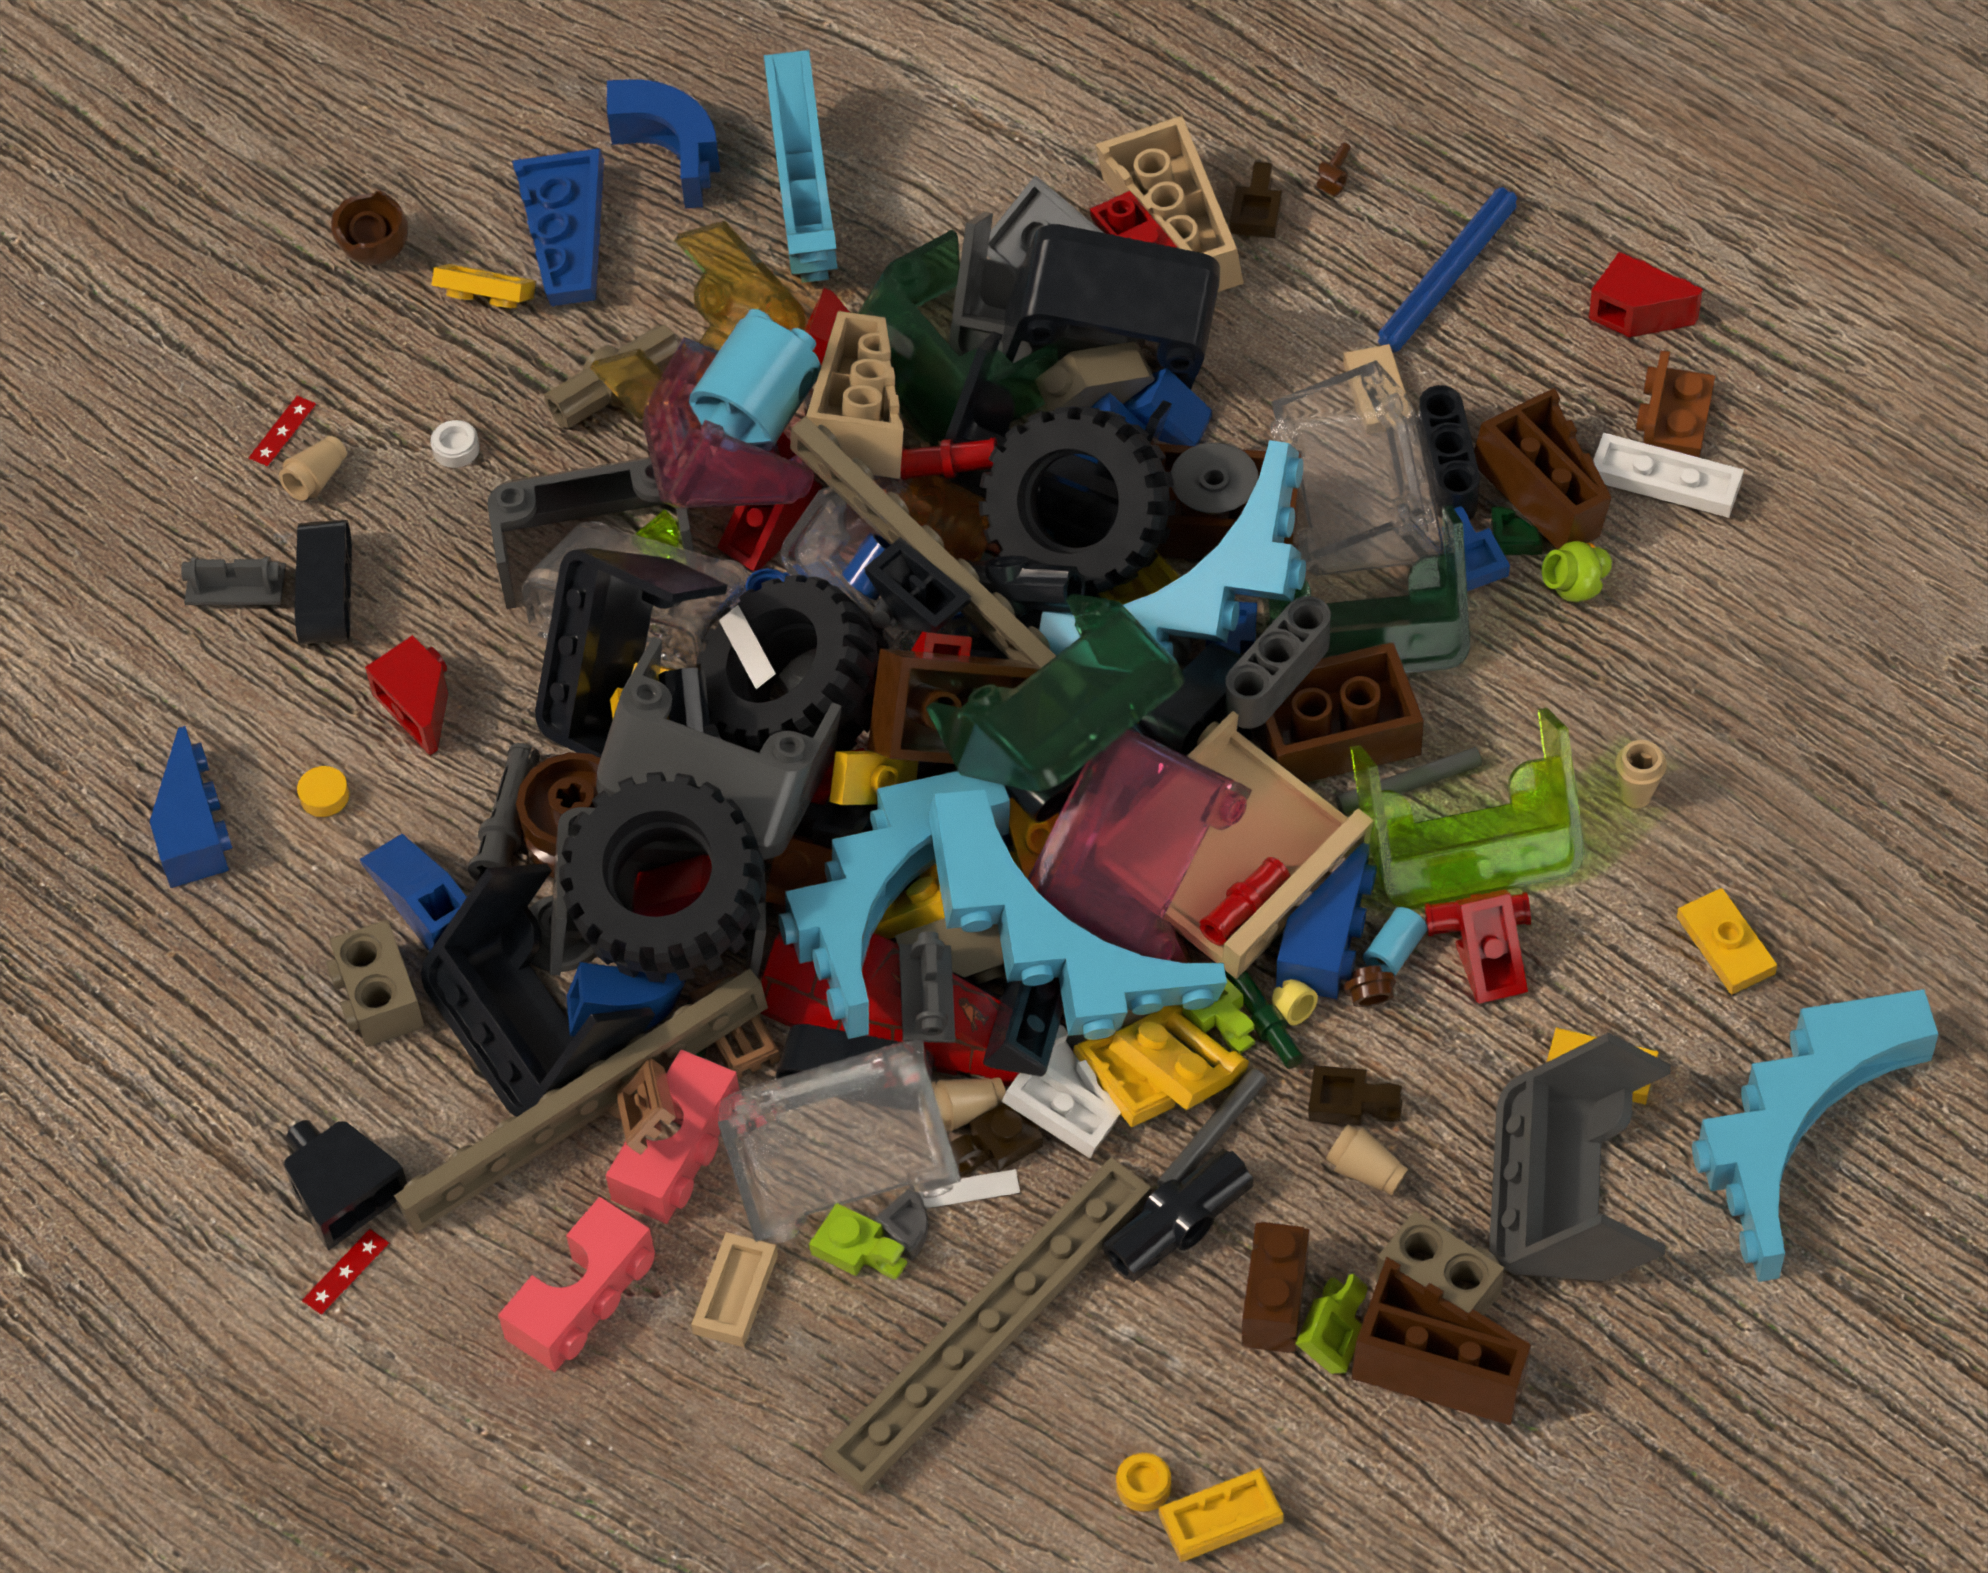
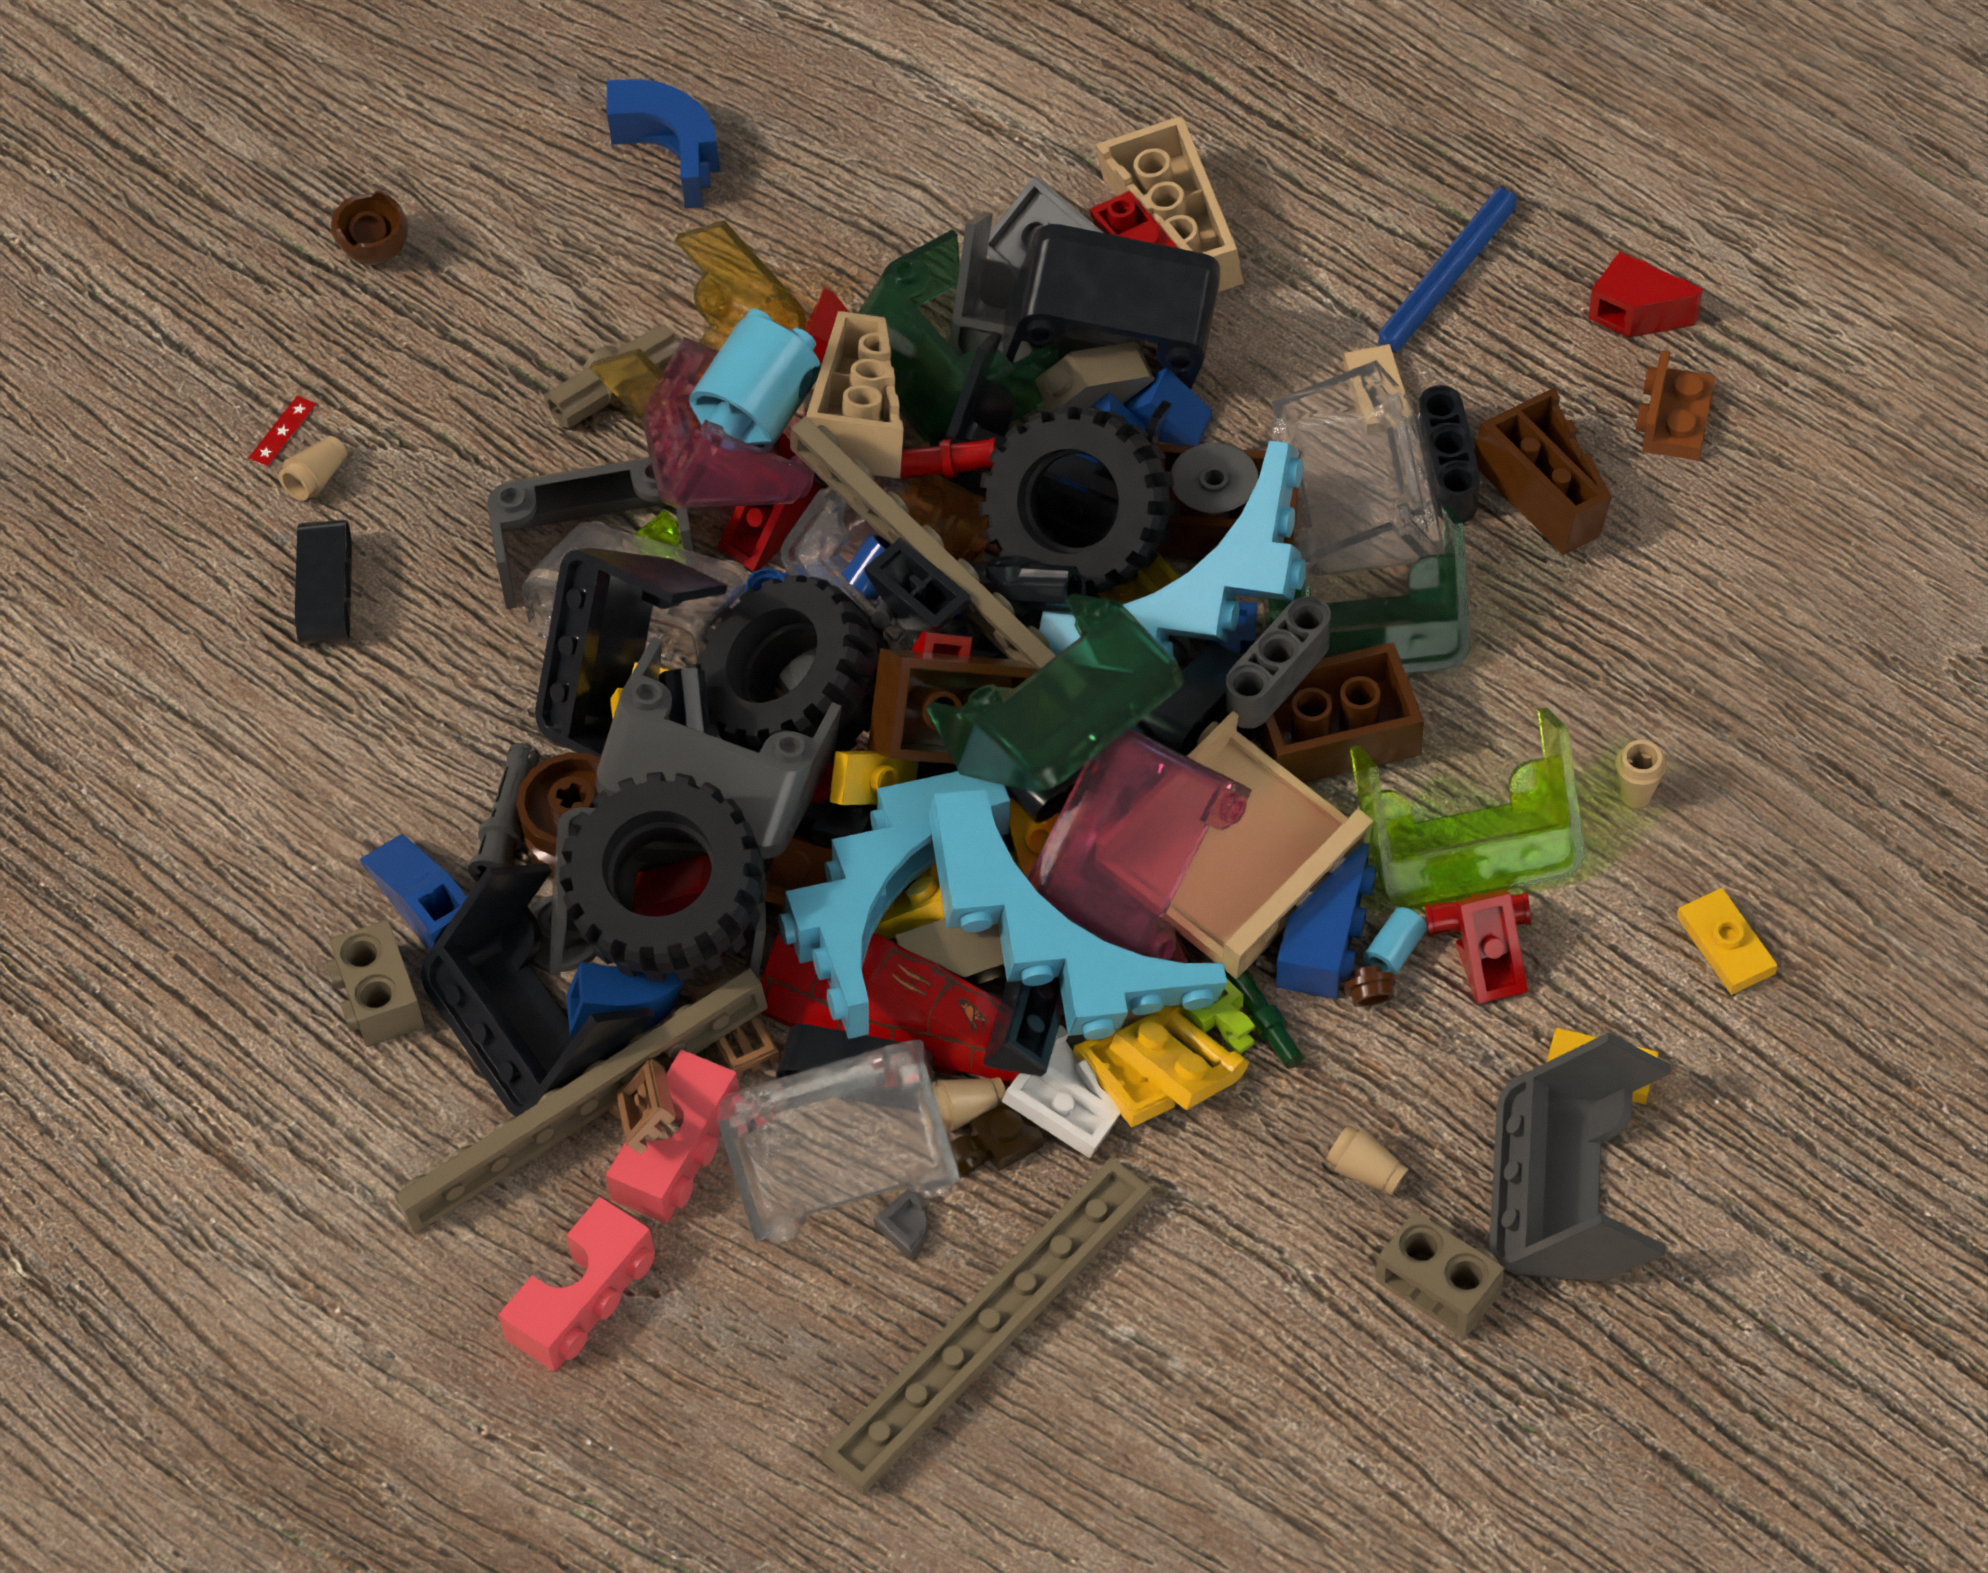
blue slope [150,726,233,888] -> none
dark grey hinge [181,556,286,605] -> none
black torso [283,1120,407,1251] -> none
yellow tile [297,766,349,817] -> none
red sticker [301,1229,390,1315] -> none
red slope [365,635,449,756] -> none
white tile [430,420,480,468] -> none
yellow plate [431,264,536,308] -> none
blue wing [512,148,604,306] -> none
tan tile [691,1232,778,1347] -> none
white sticker [719,605,776,689] -> none
medium azure arch [764,50,838,283] -> none
lime plate [809,1203,907,1280] -> none
dark grey hinge [899,931,955,1043] -> none
white sticker [917,1169,1020,1209] -> none
black piece [1103,1148,1253,1282] -> none
yellow tile [1116,1453,1171,1512] -> none
dark grey bar [1157,1068,1267,1187] -> none
yellow plate [1159,1467,1283,1563] -> none
red pin [1199,857,1291,946] -> none
dark brown plate [1230,161,1282,239] -> none
reddish brown brick [1242,1222,1309,1353] -> none
light yellow hinge [1271,979,1318,1025] -> none
lime plate [1295,1274,1368,1374] -> none
dark brown plate [1308,1065,1403,1126] -> none
reddish brown hand [1316,143,1351,197] -> none
dark grey bar [1336,747,1482,814] -> none
reddish brown wedge [1351,1256,1531,1426] -> none
blue plate [1441,506,1510,592] -> none
dark green tile [1491,506,1543,555] -> none
lime animal [1541,541,1612,602] -> none
white plate [1593,433,1744,518] -> none
medium azure arch [1692,989,1938,1282] -> none

